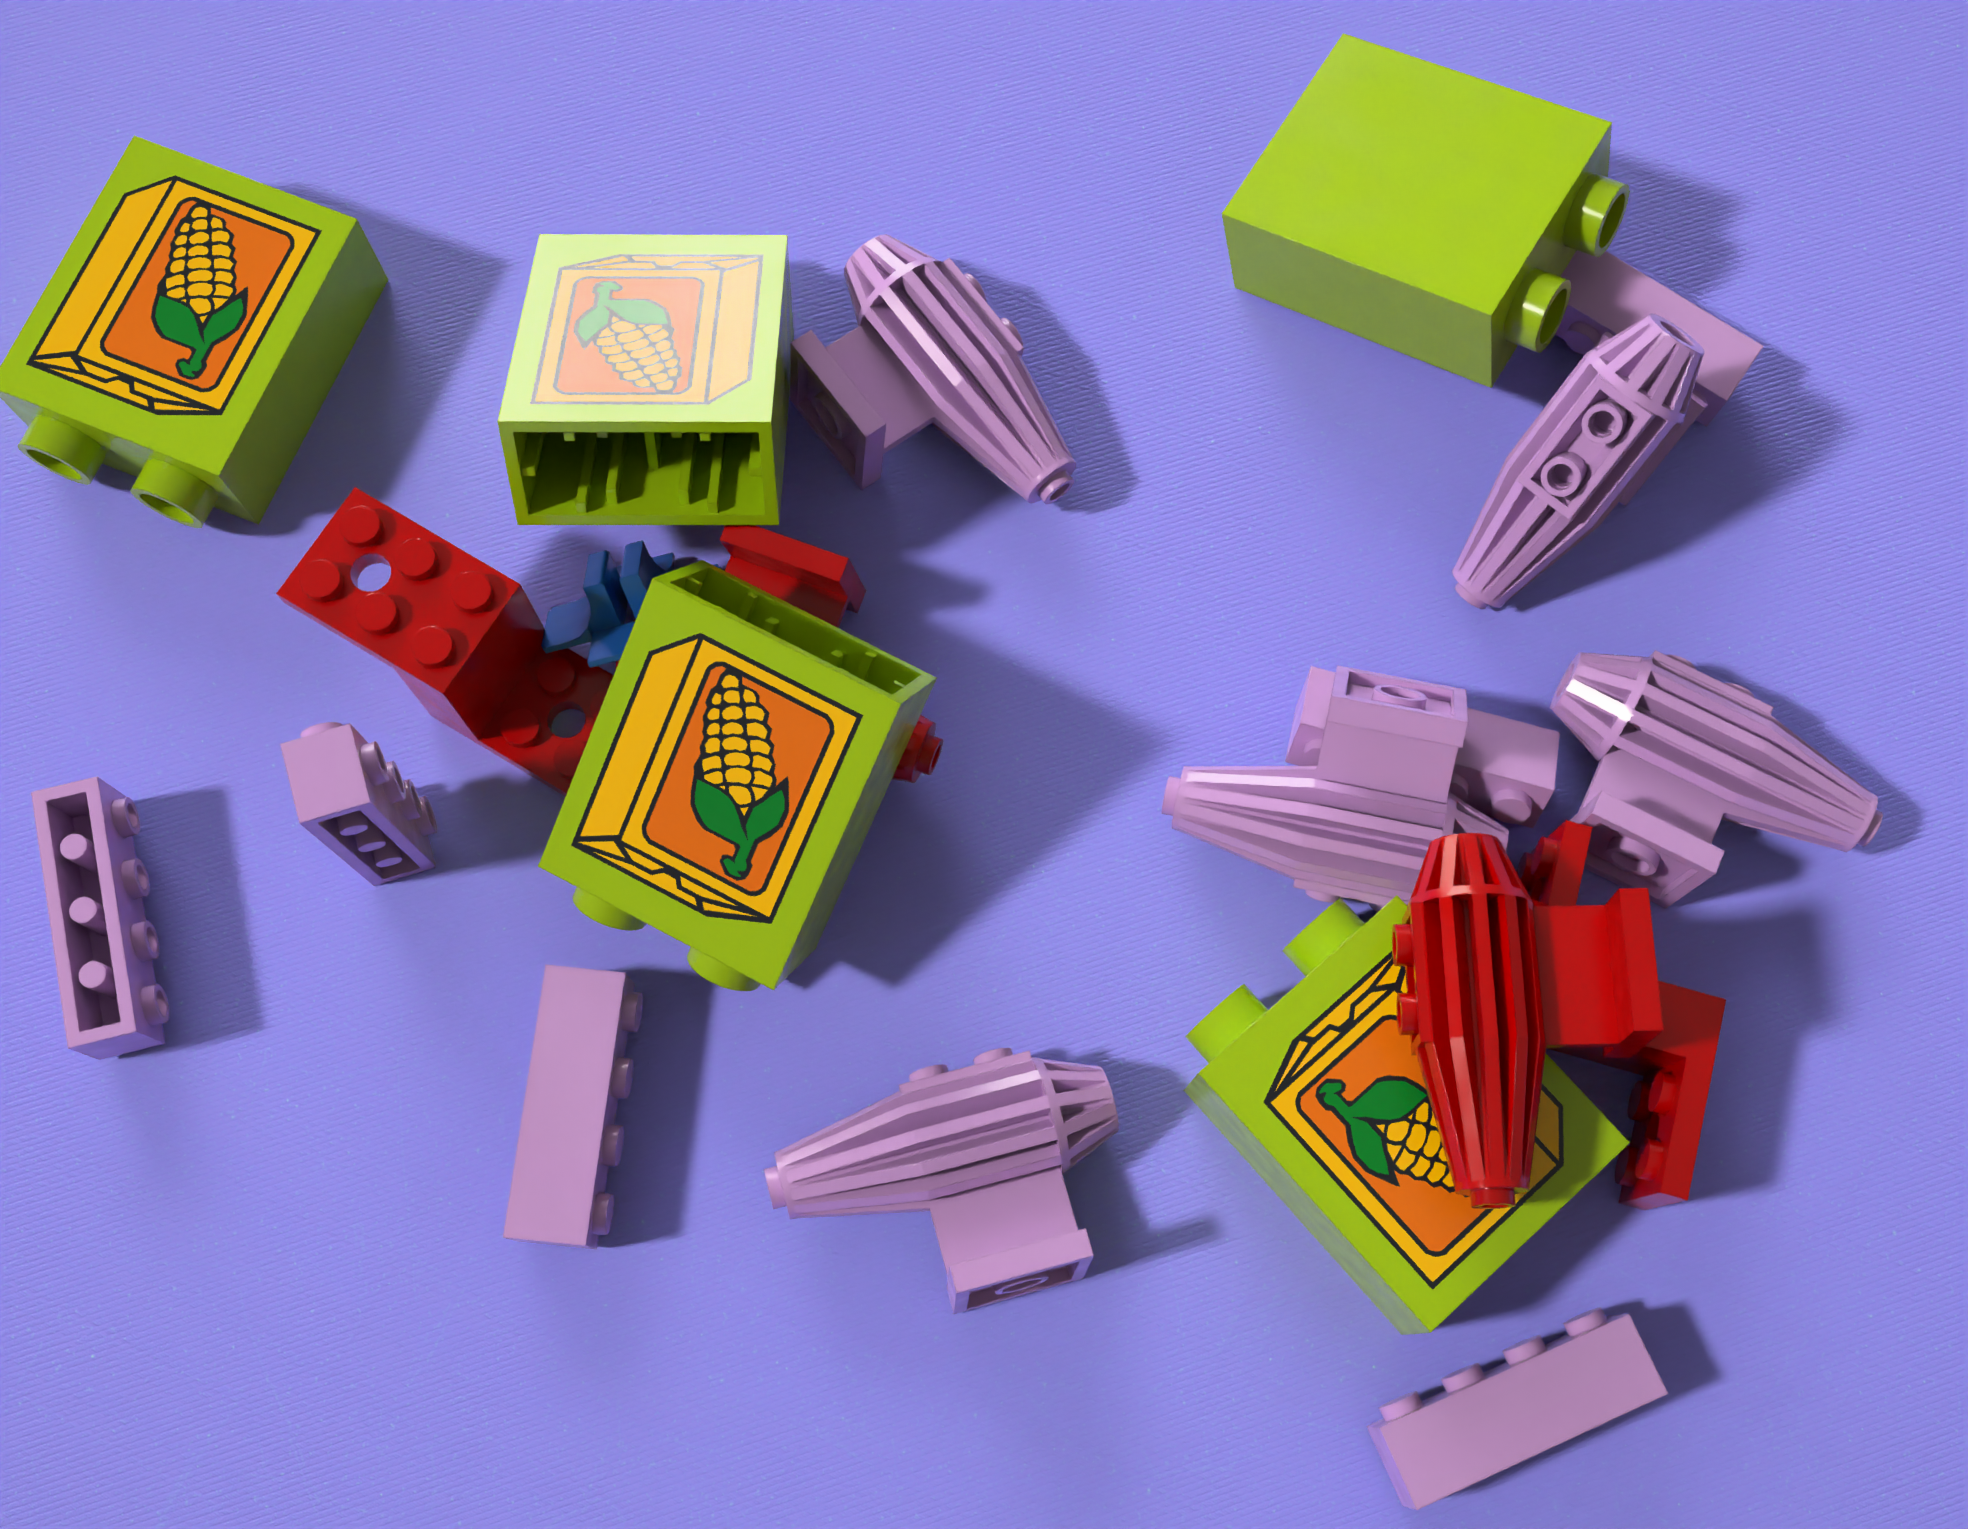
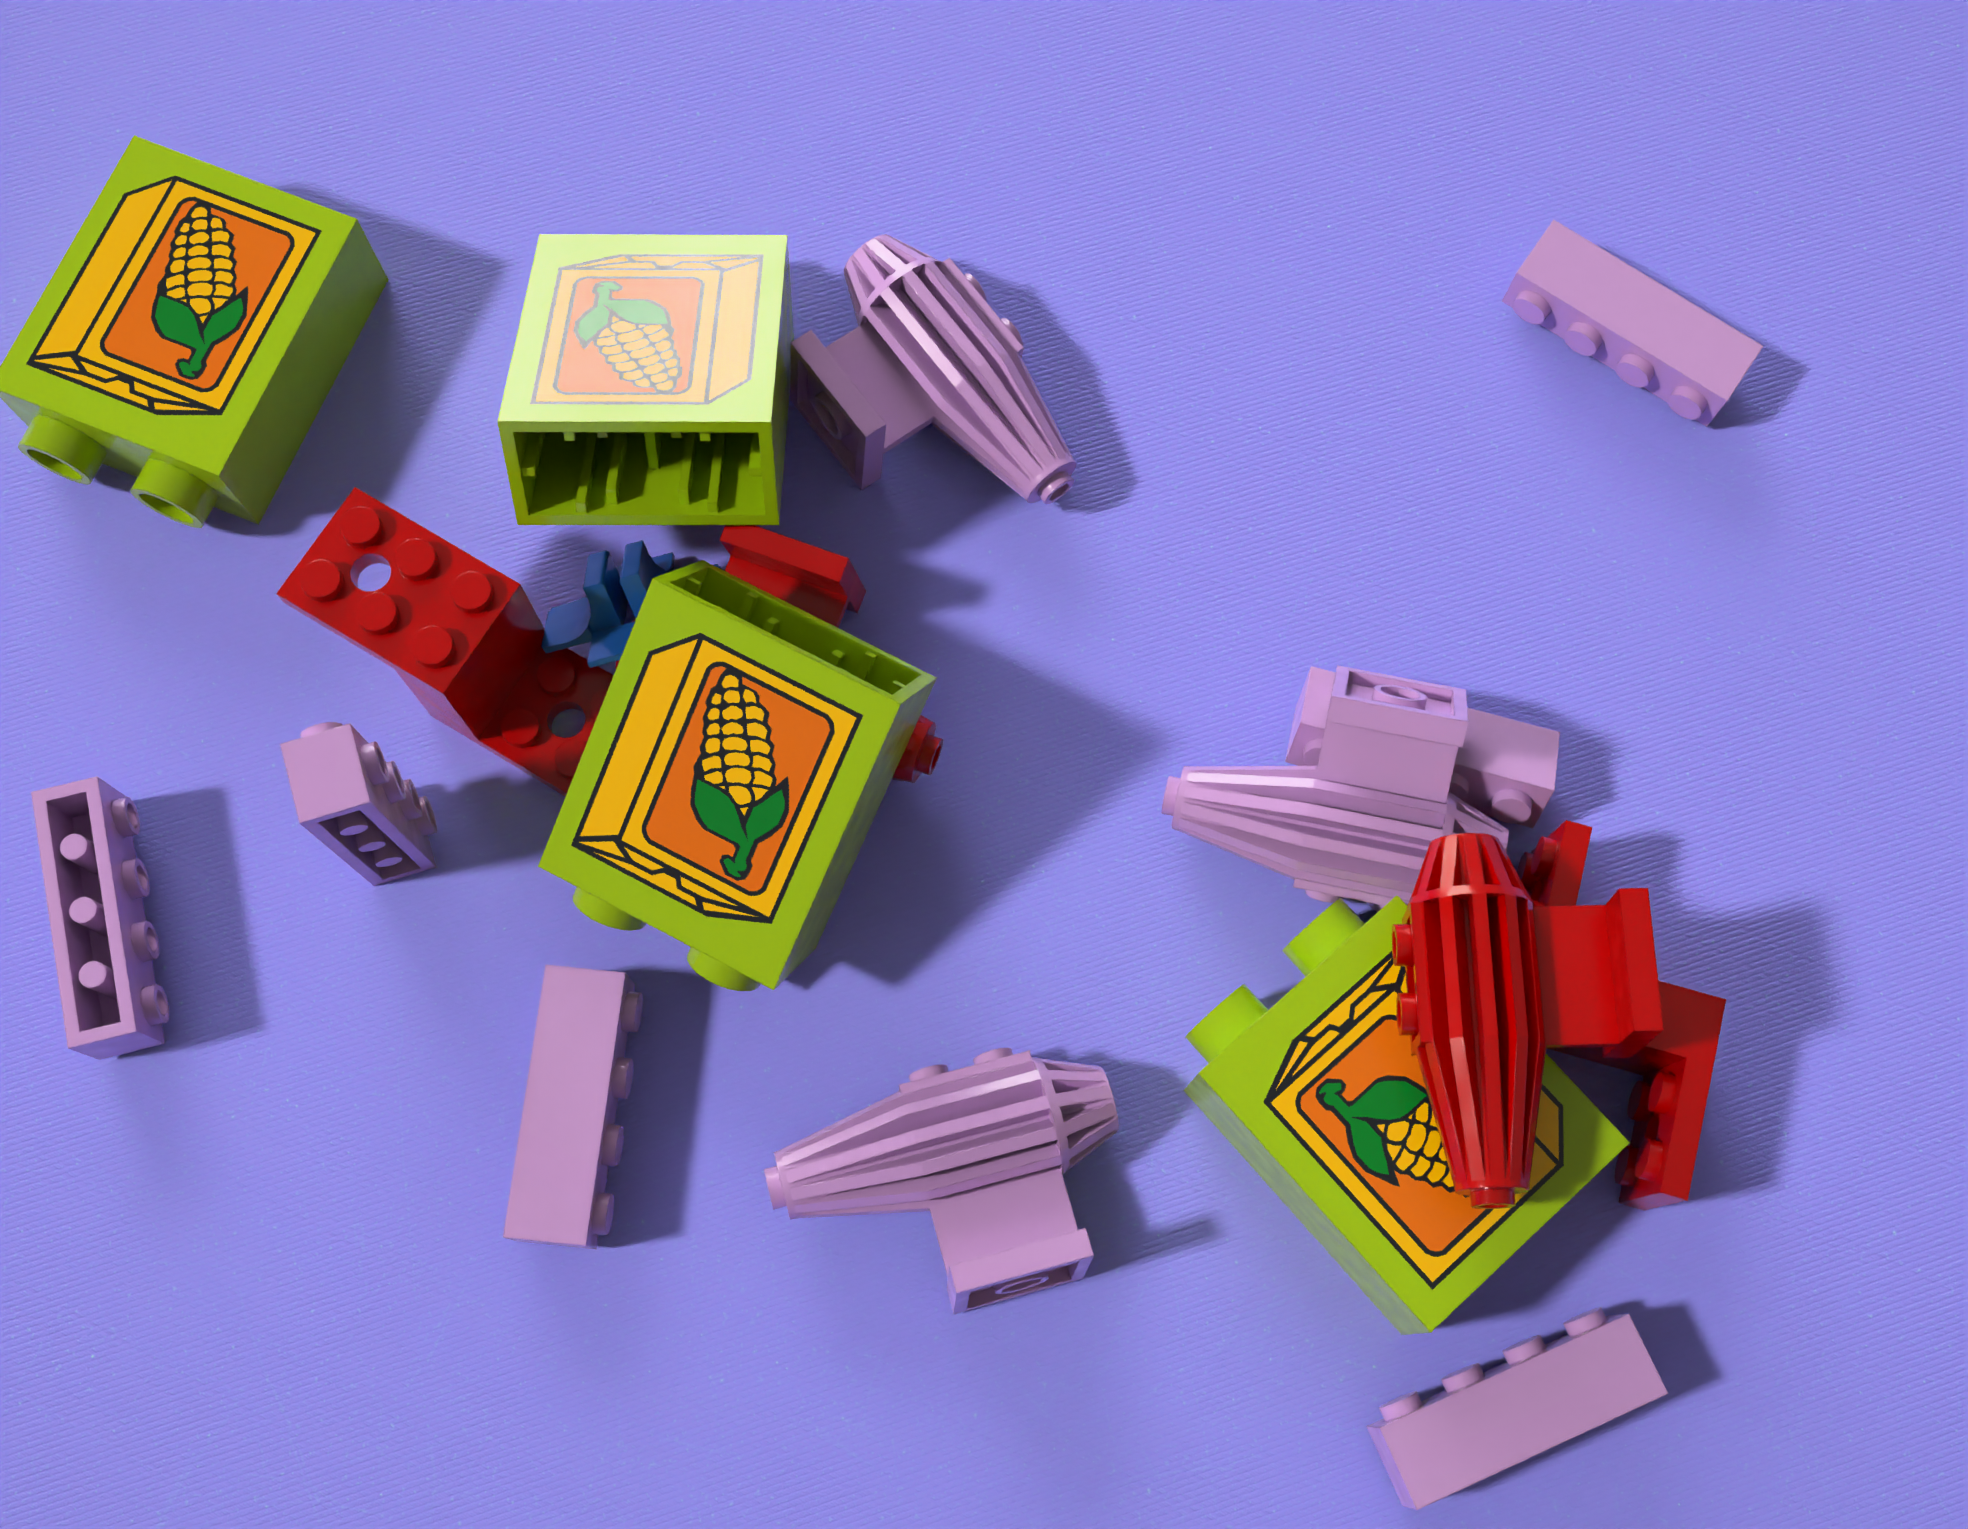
lime brick [1222,33,1630,388] -> none
lavender piece [1452,314,1708,609] -> none
lavender piece [1550,650,1883,908] -> none

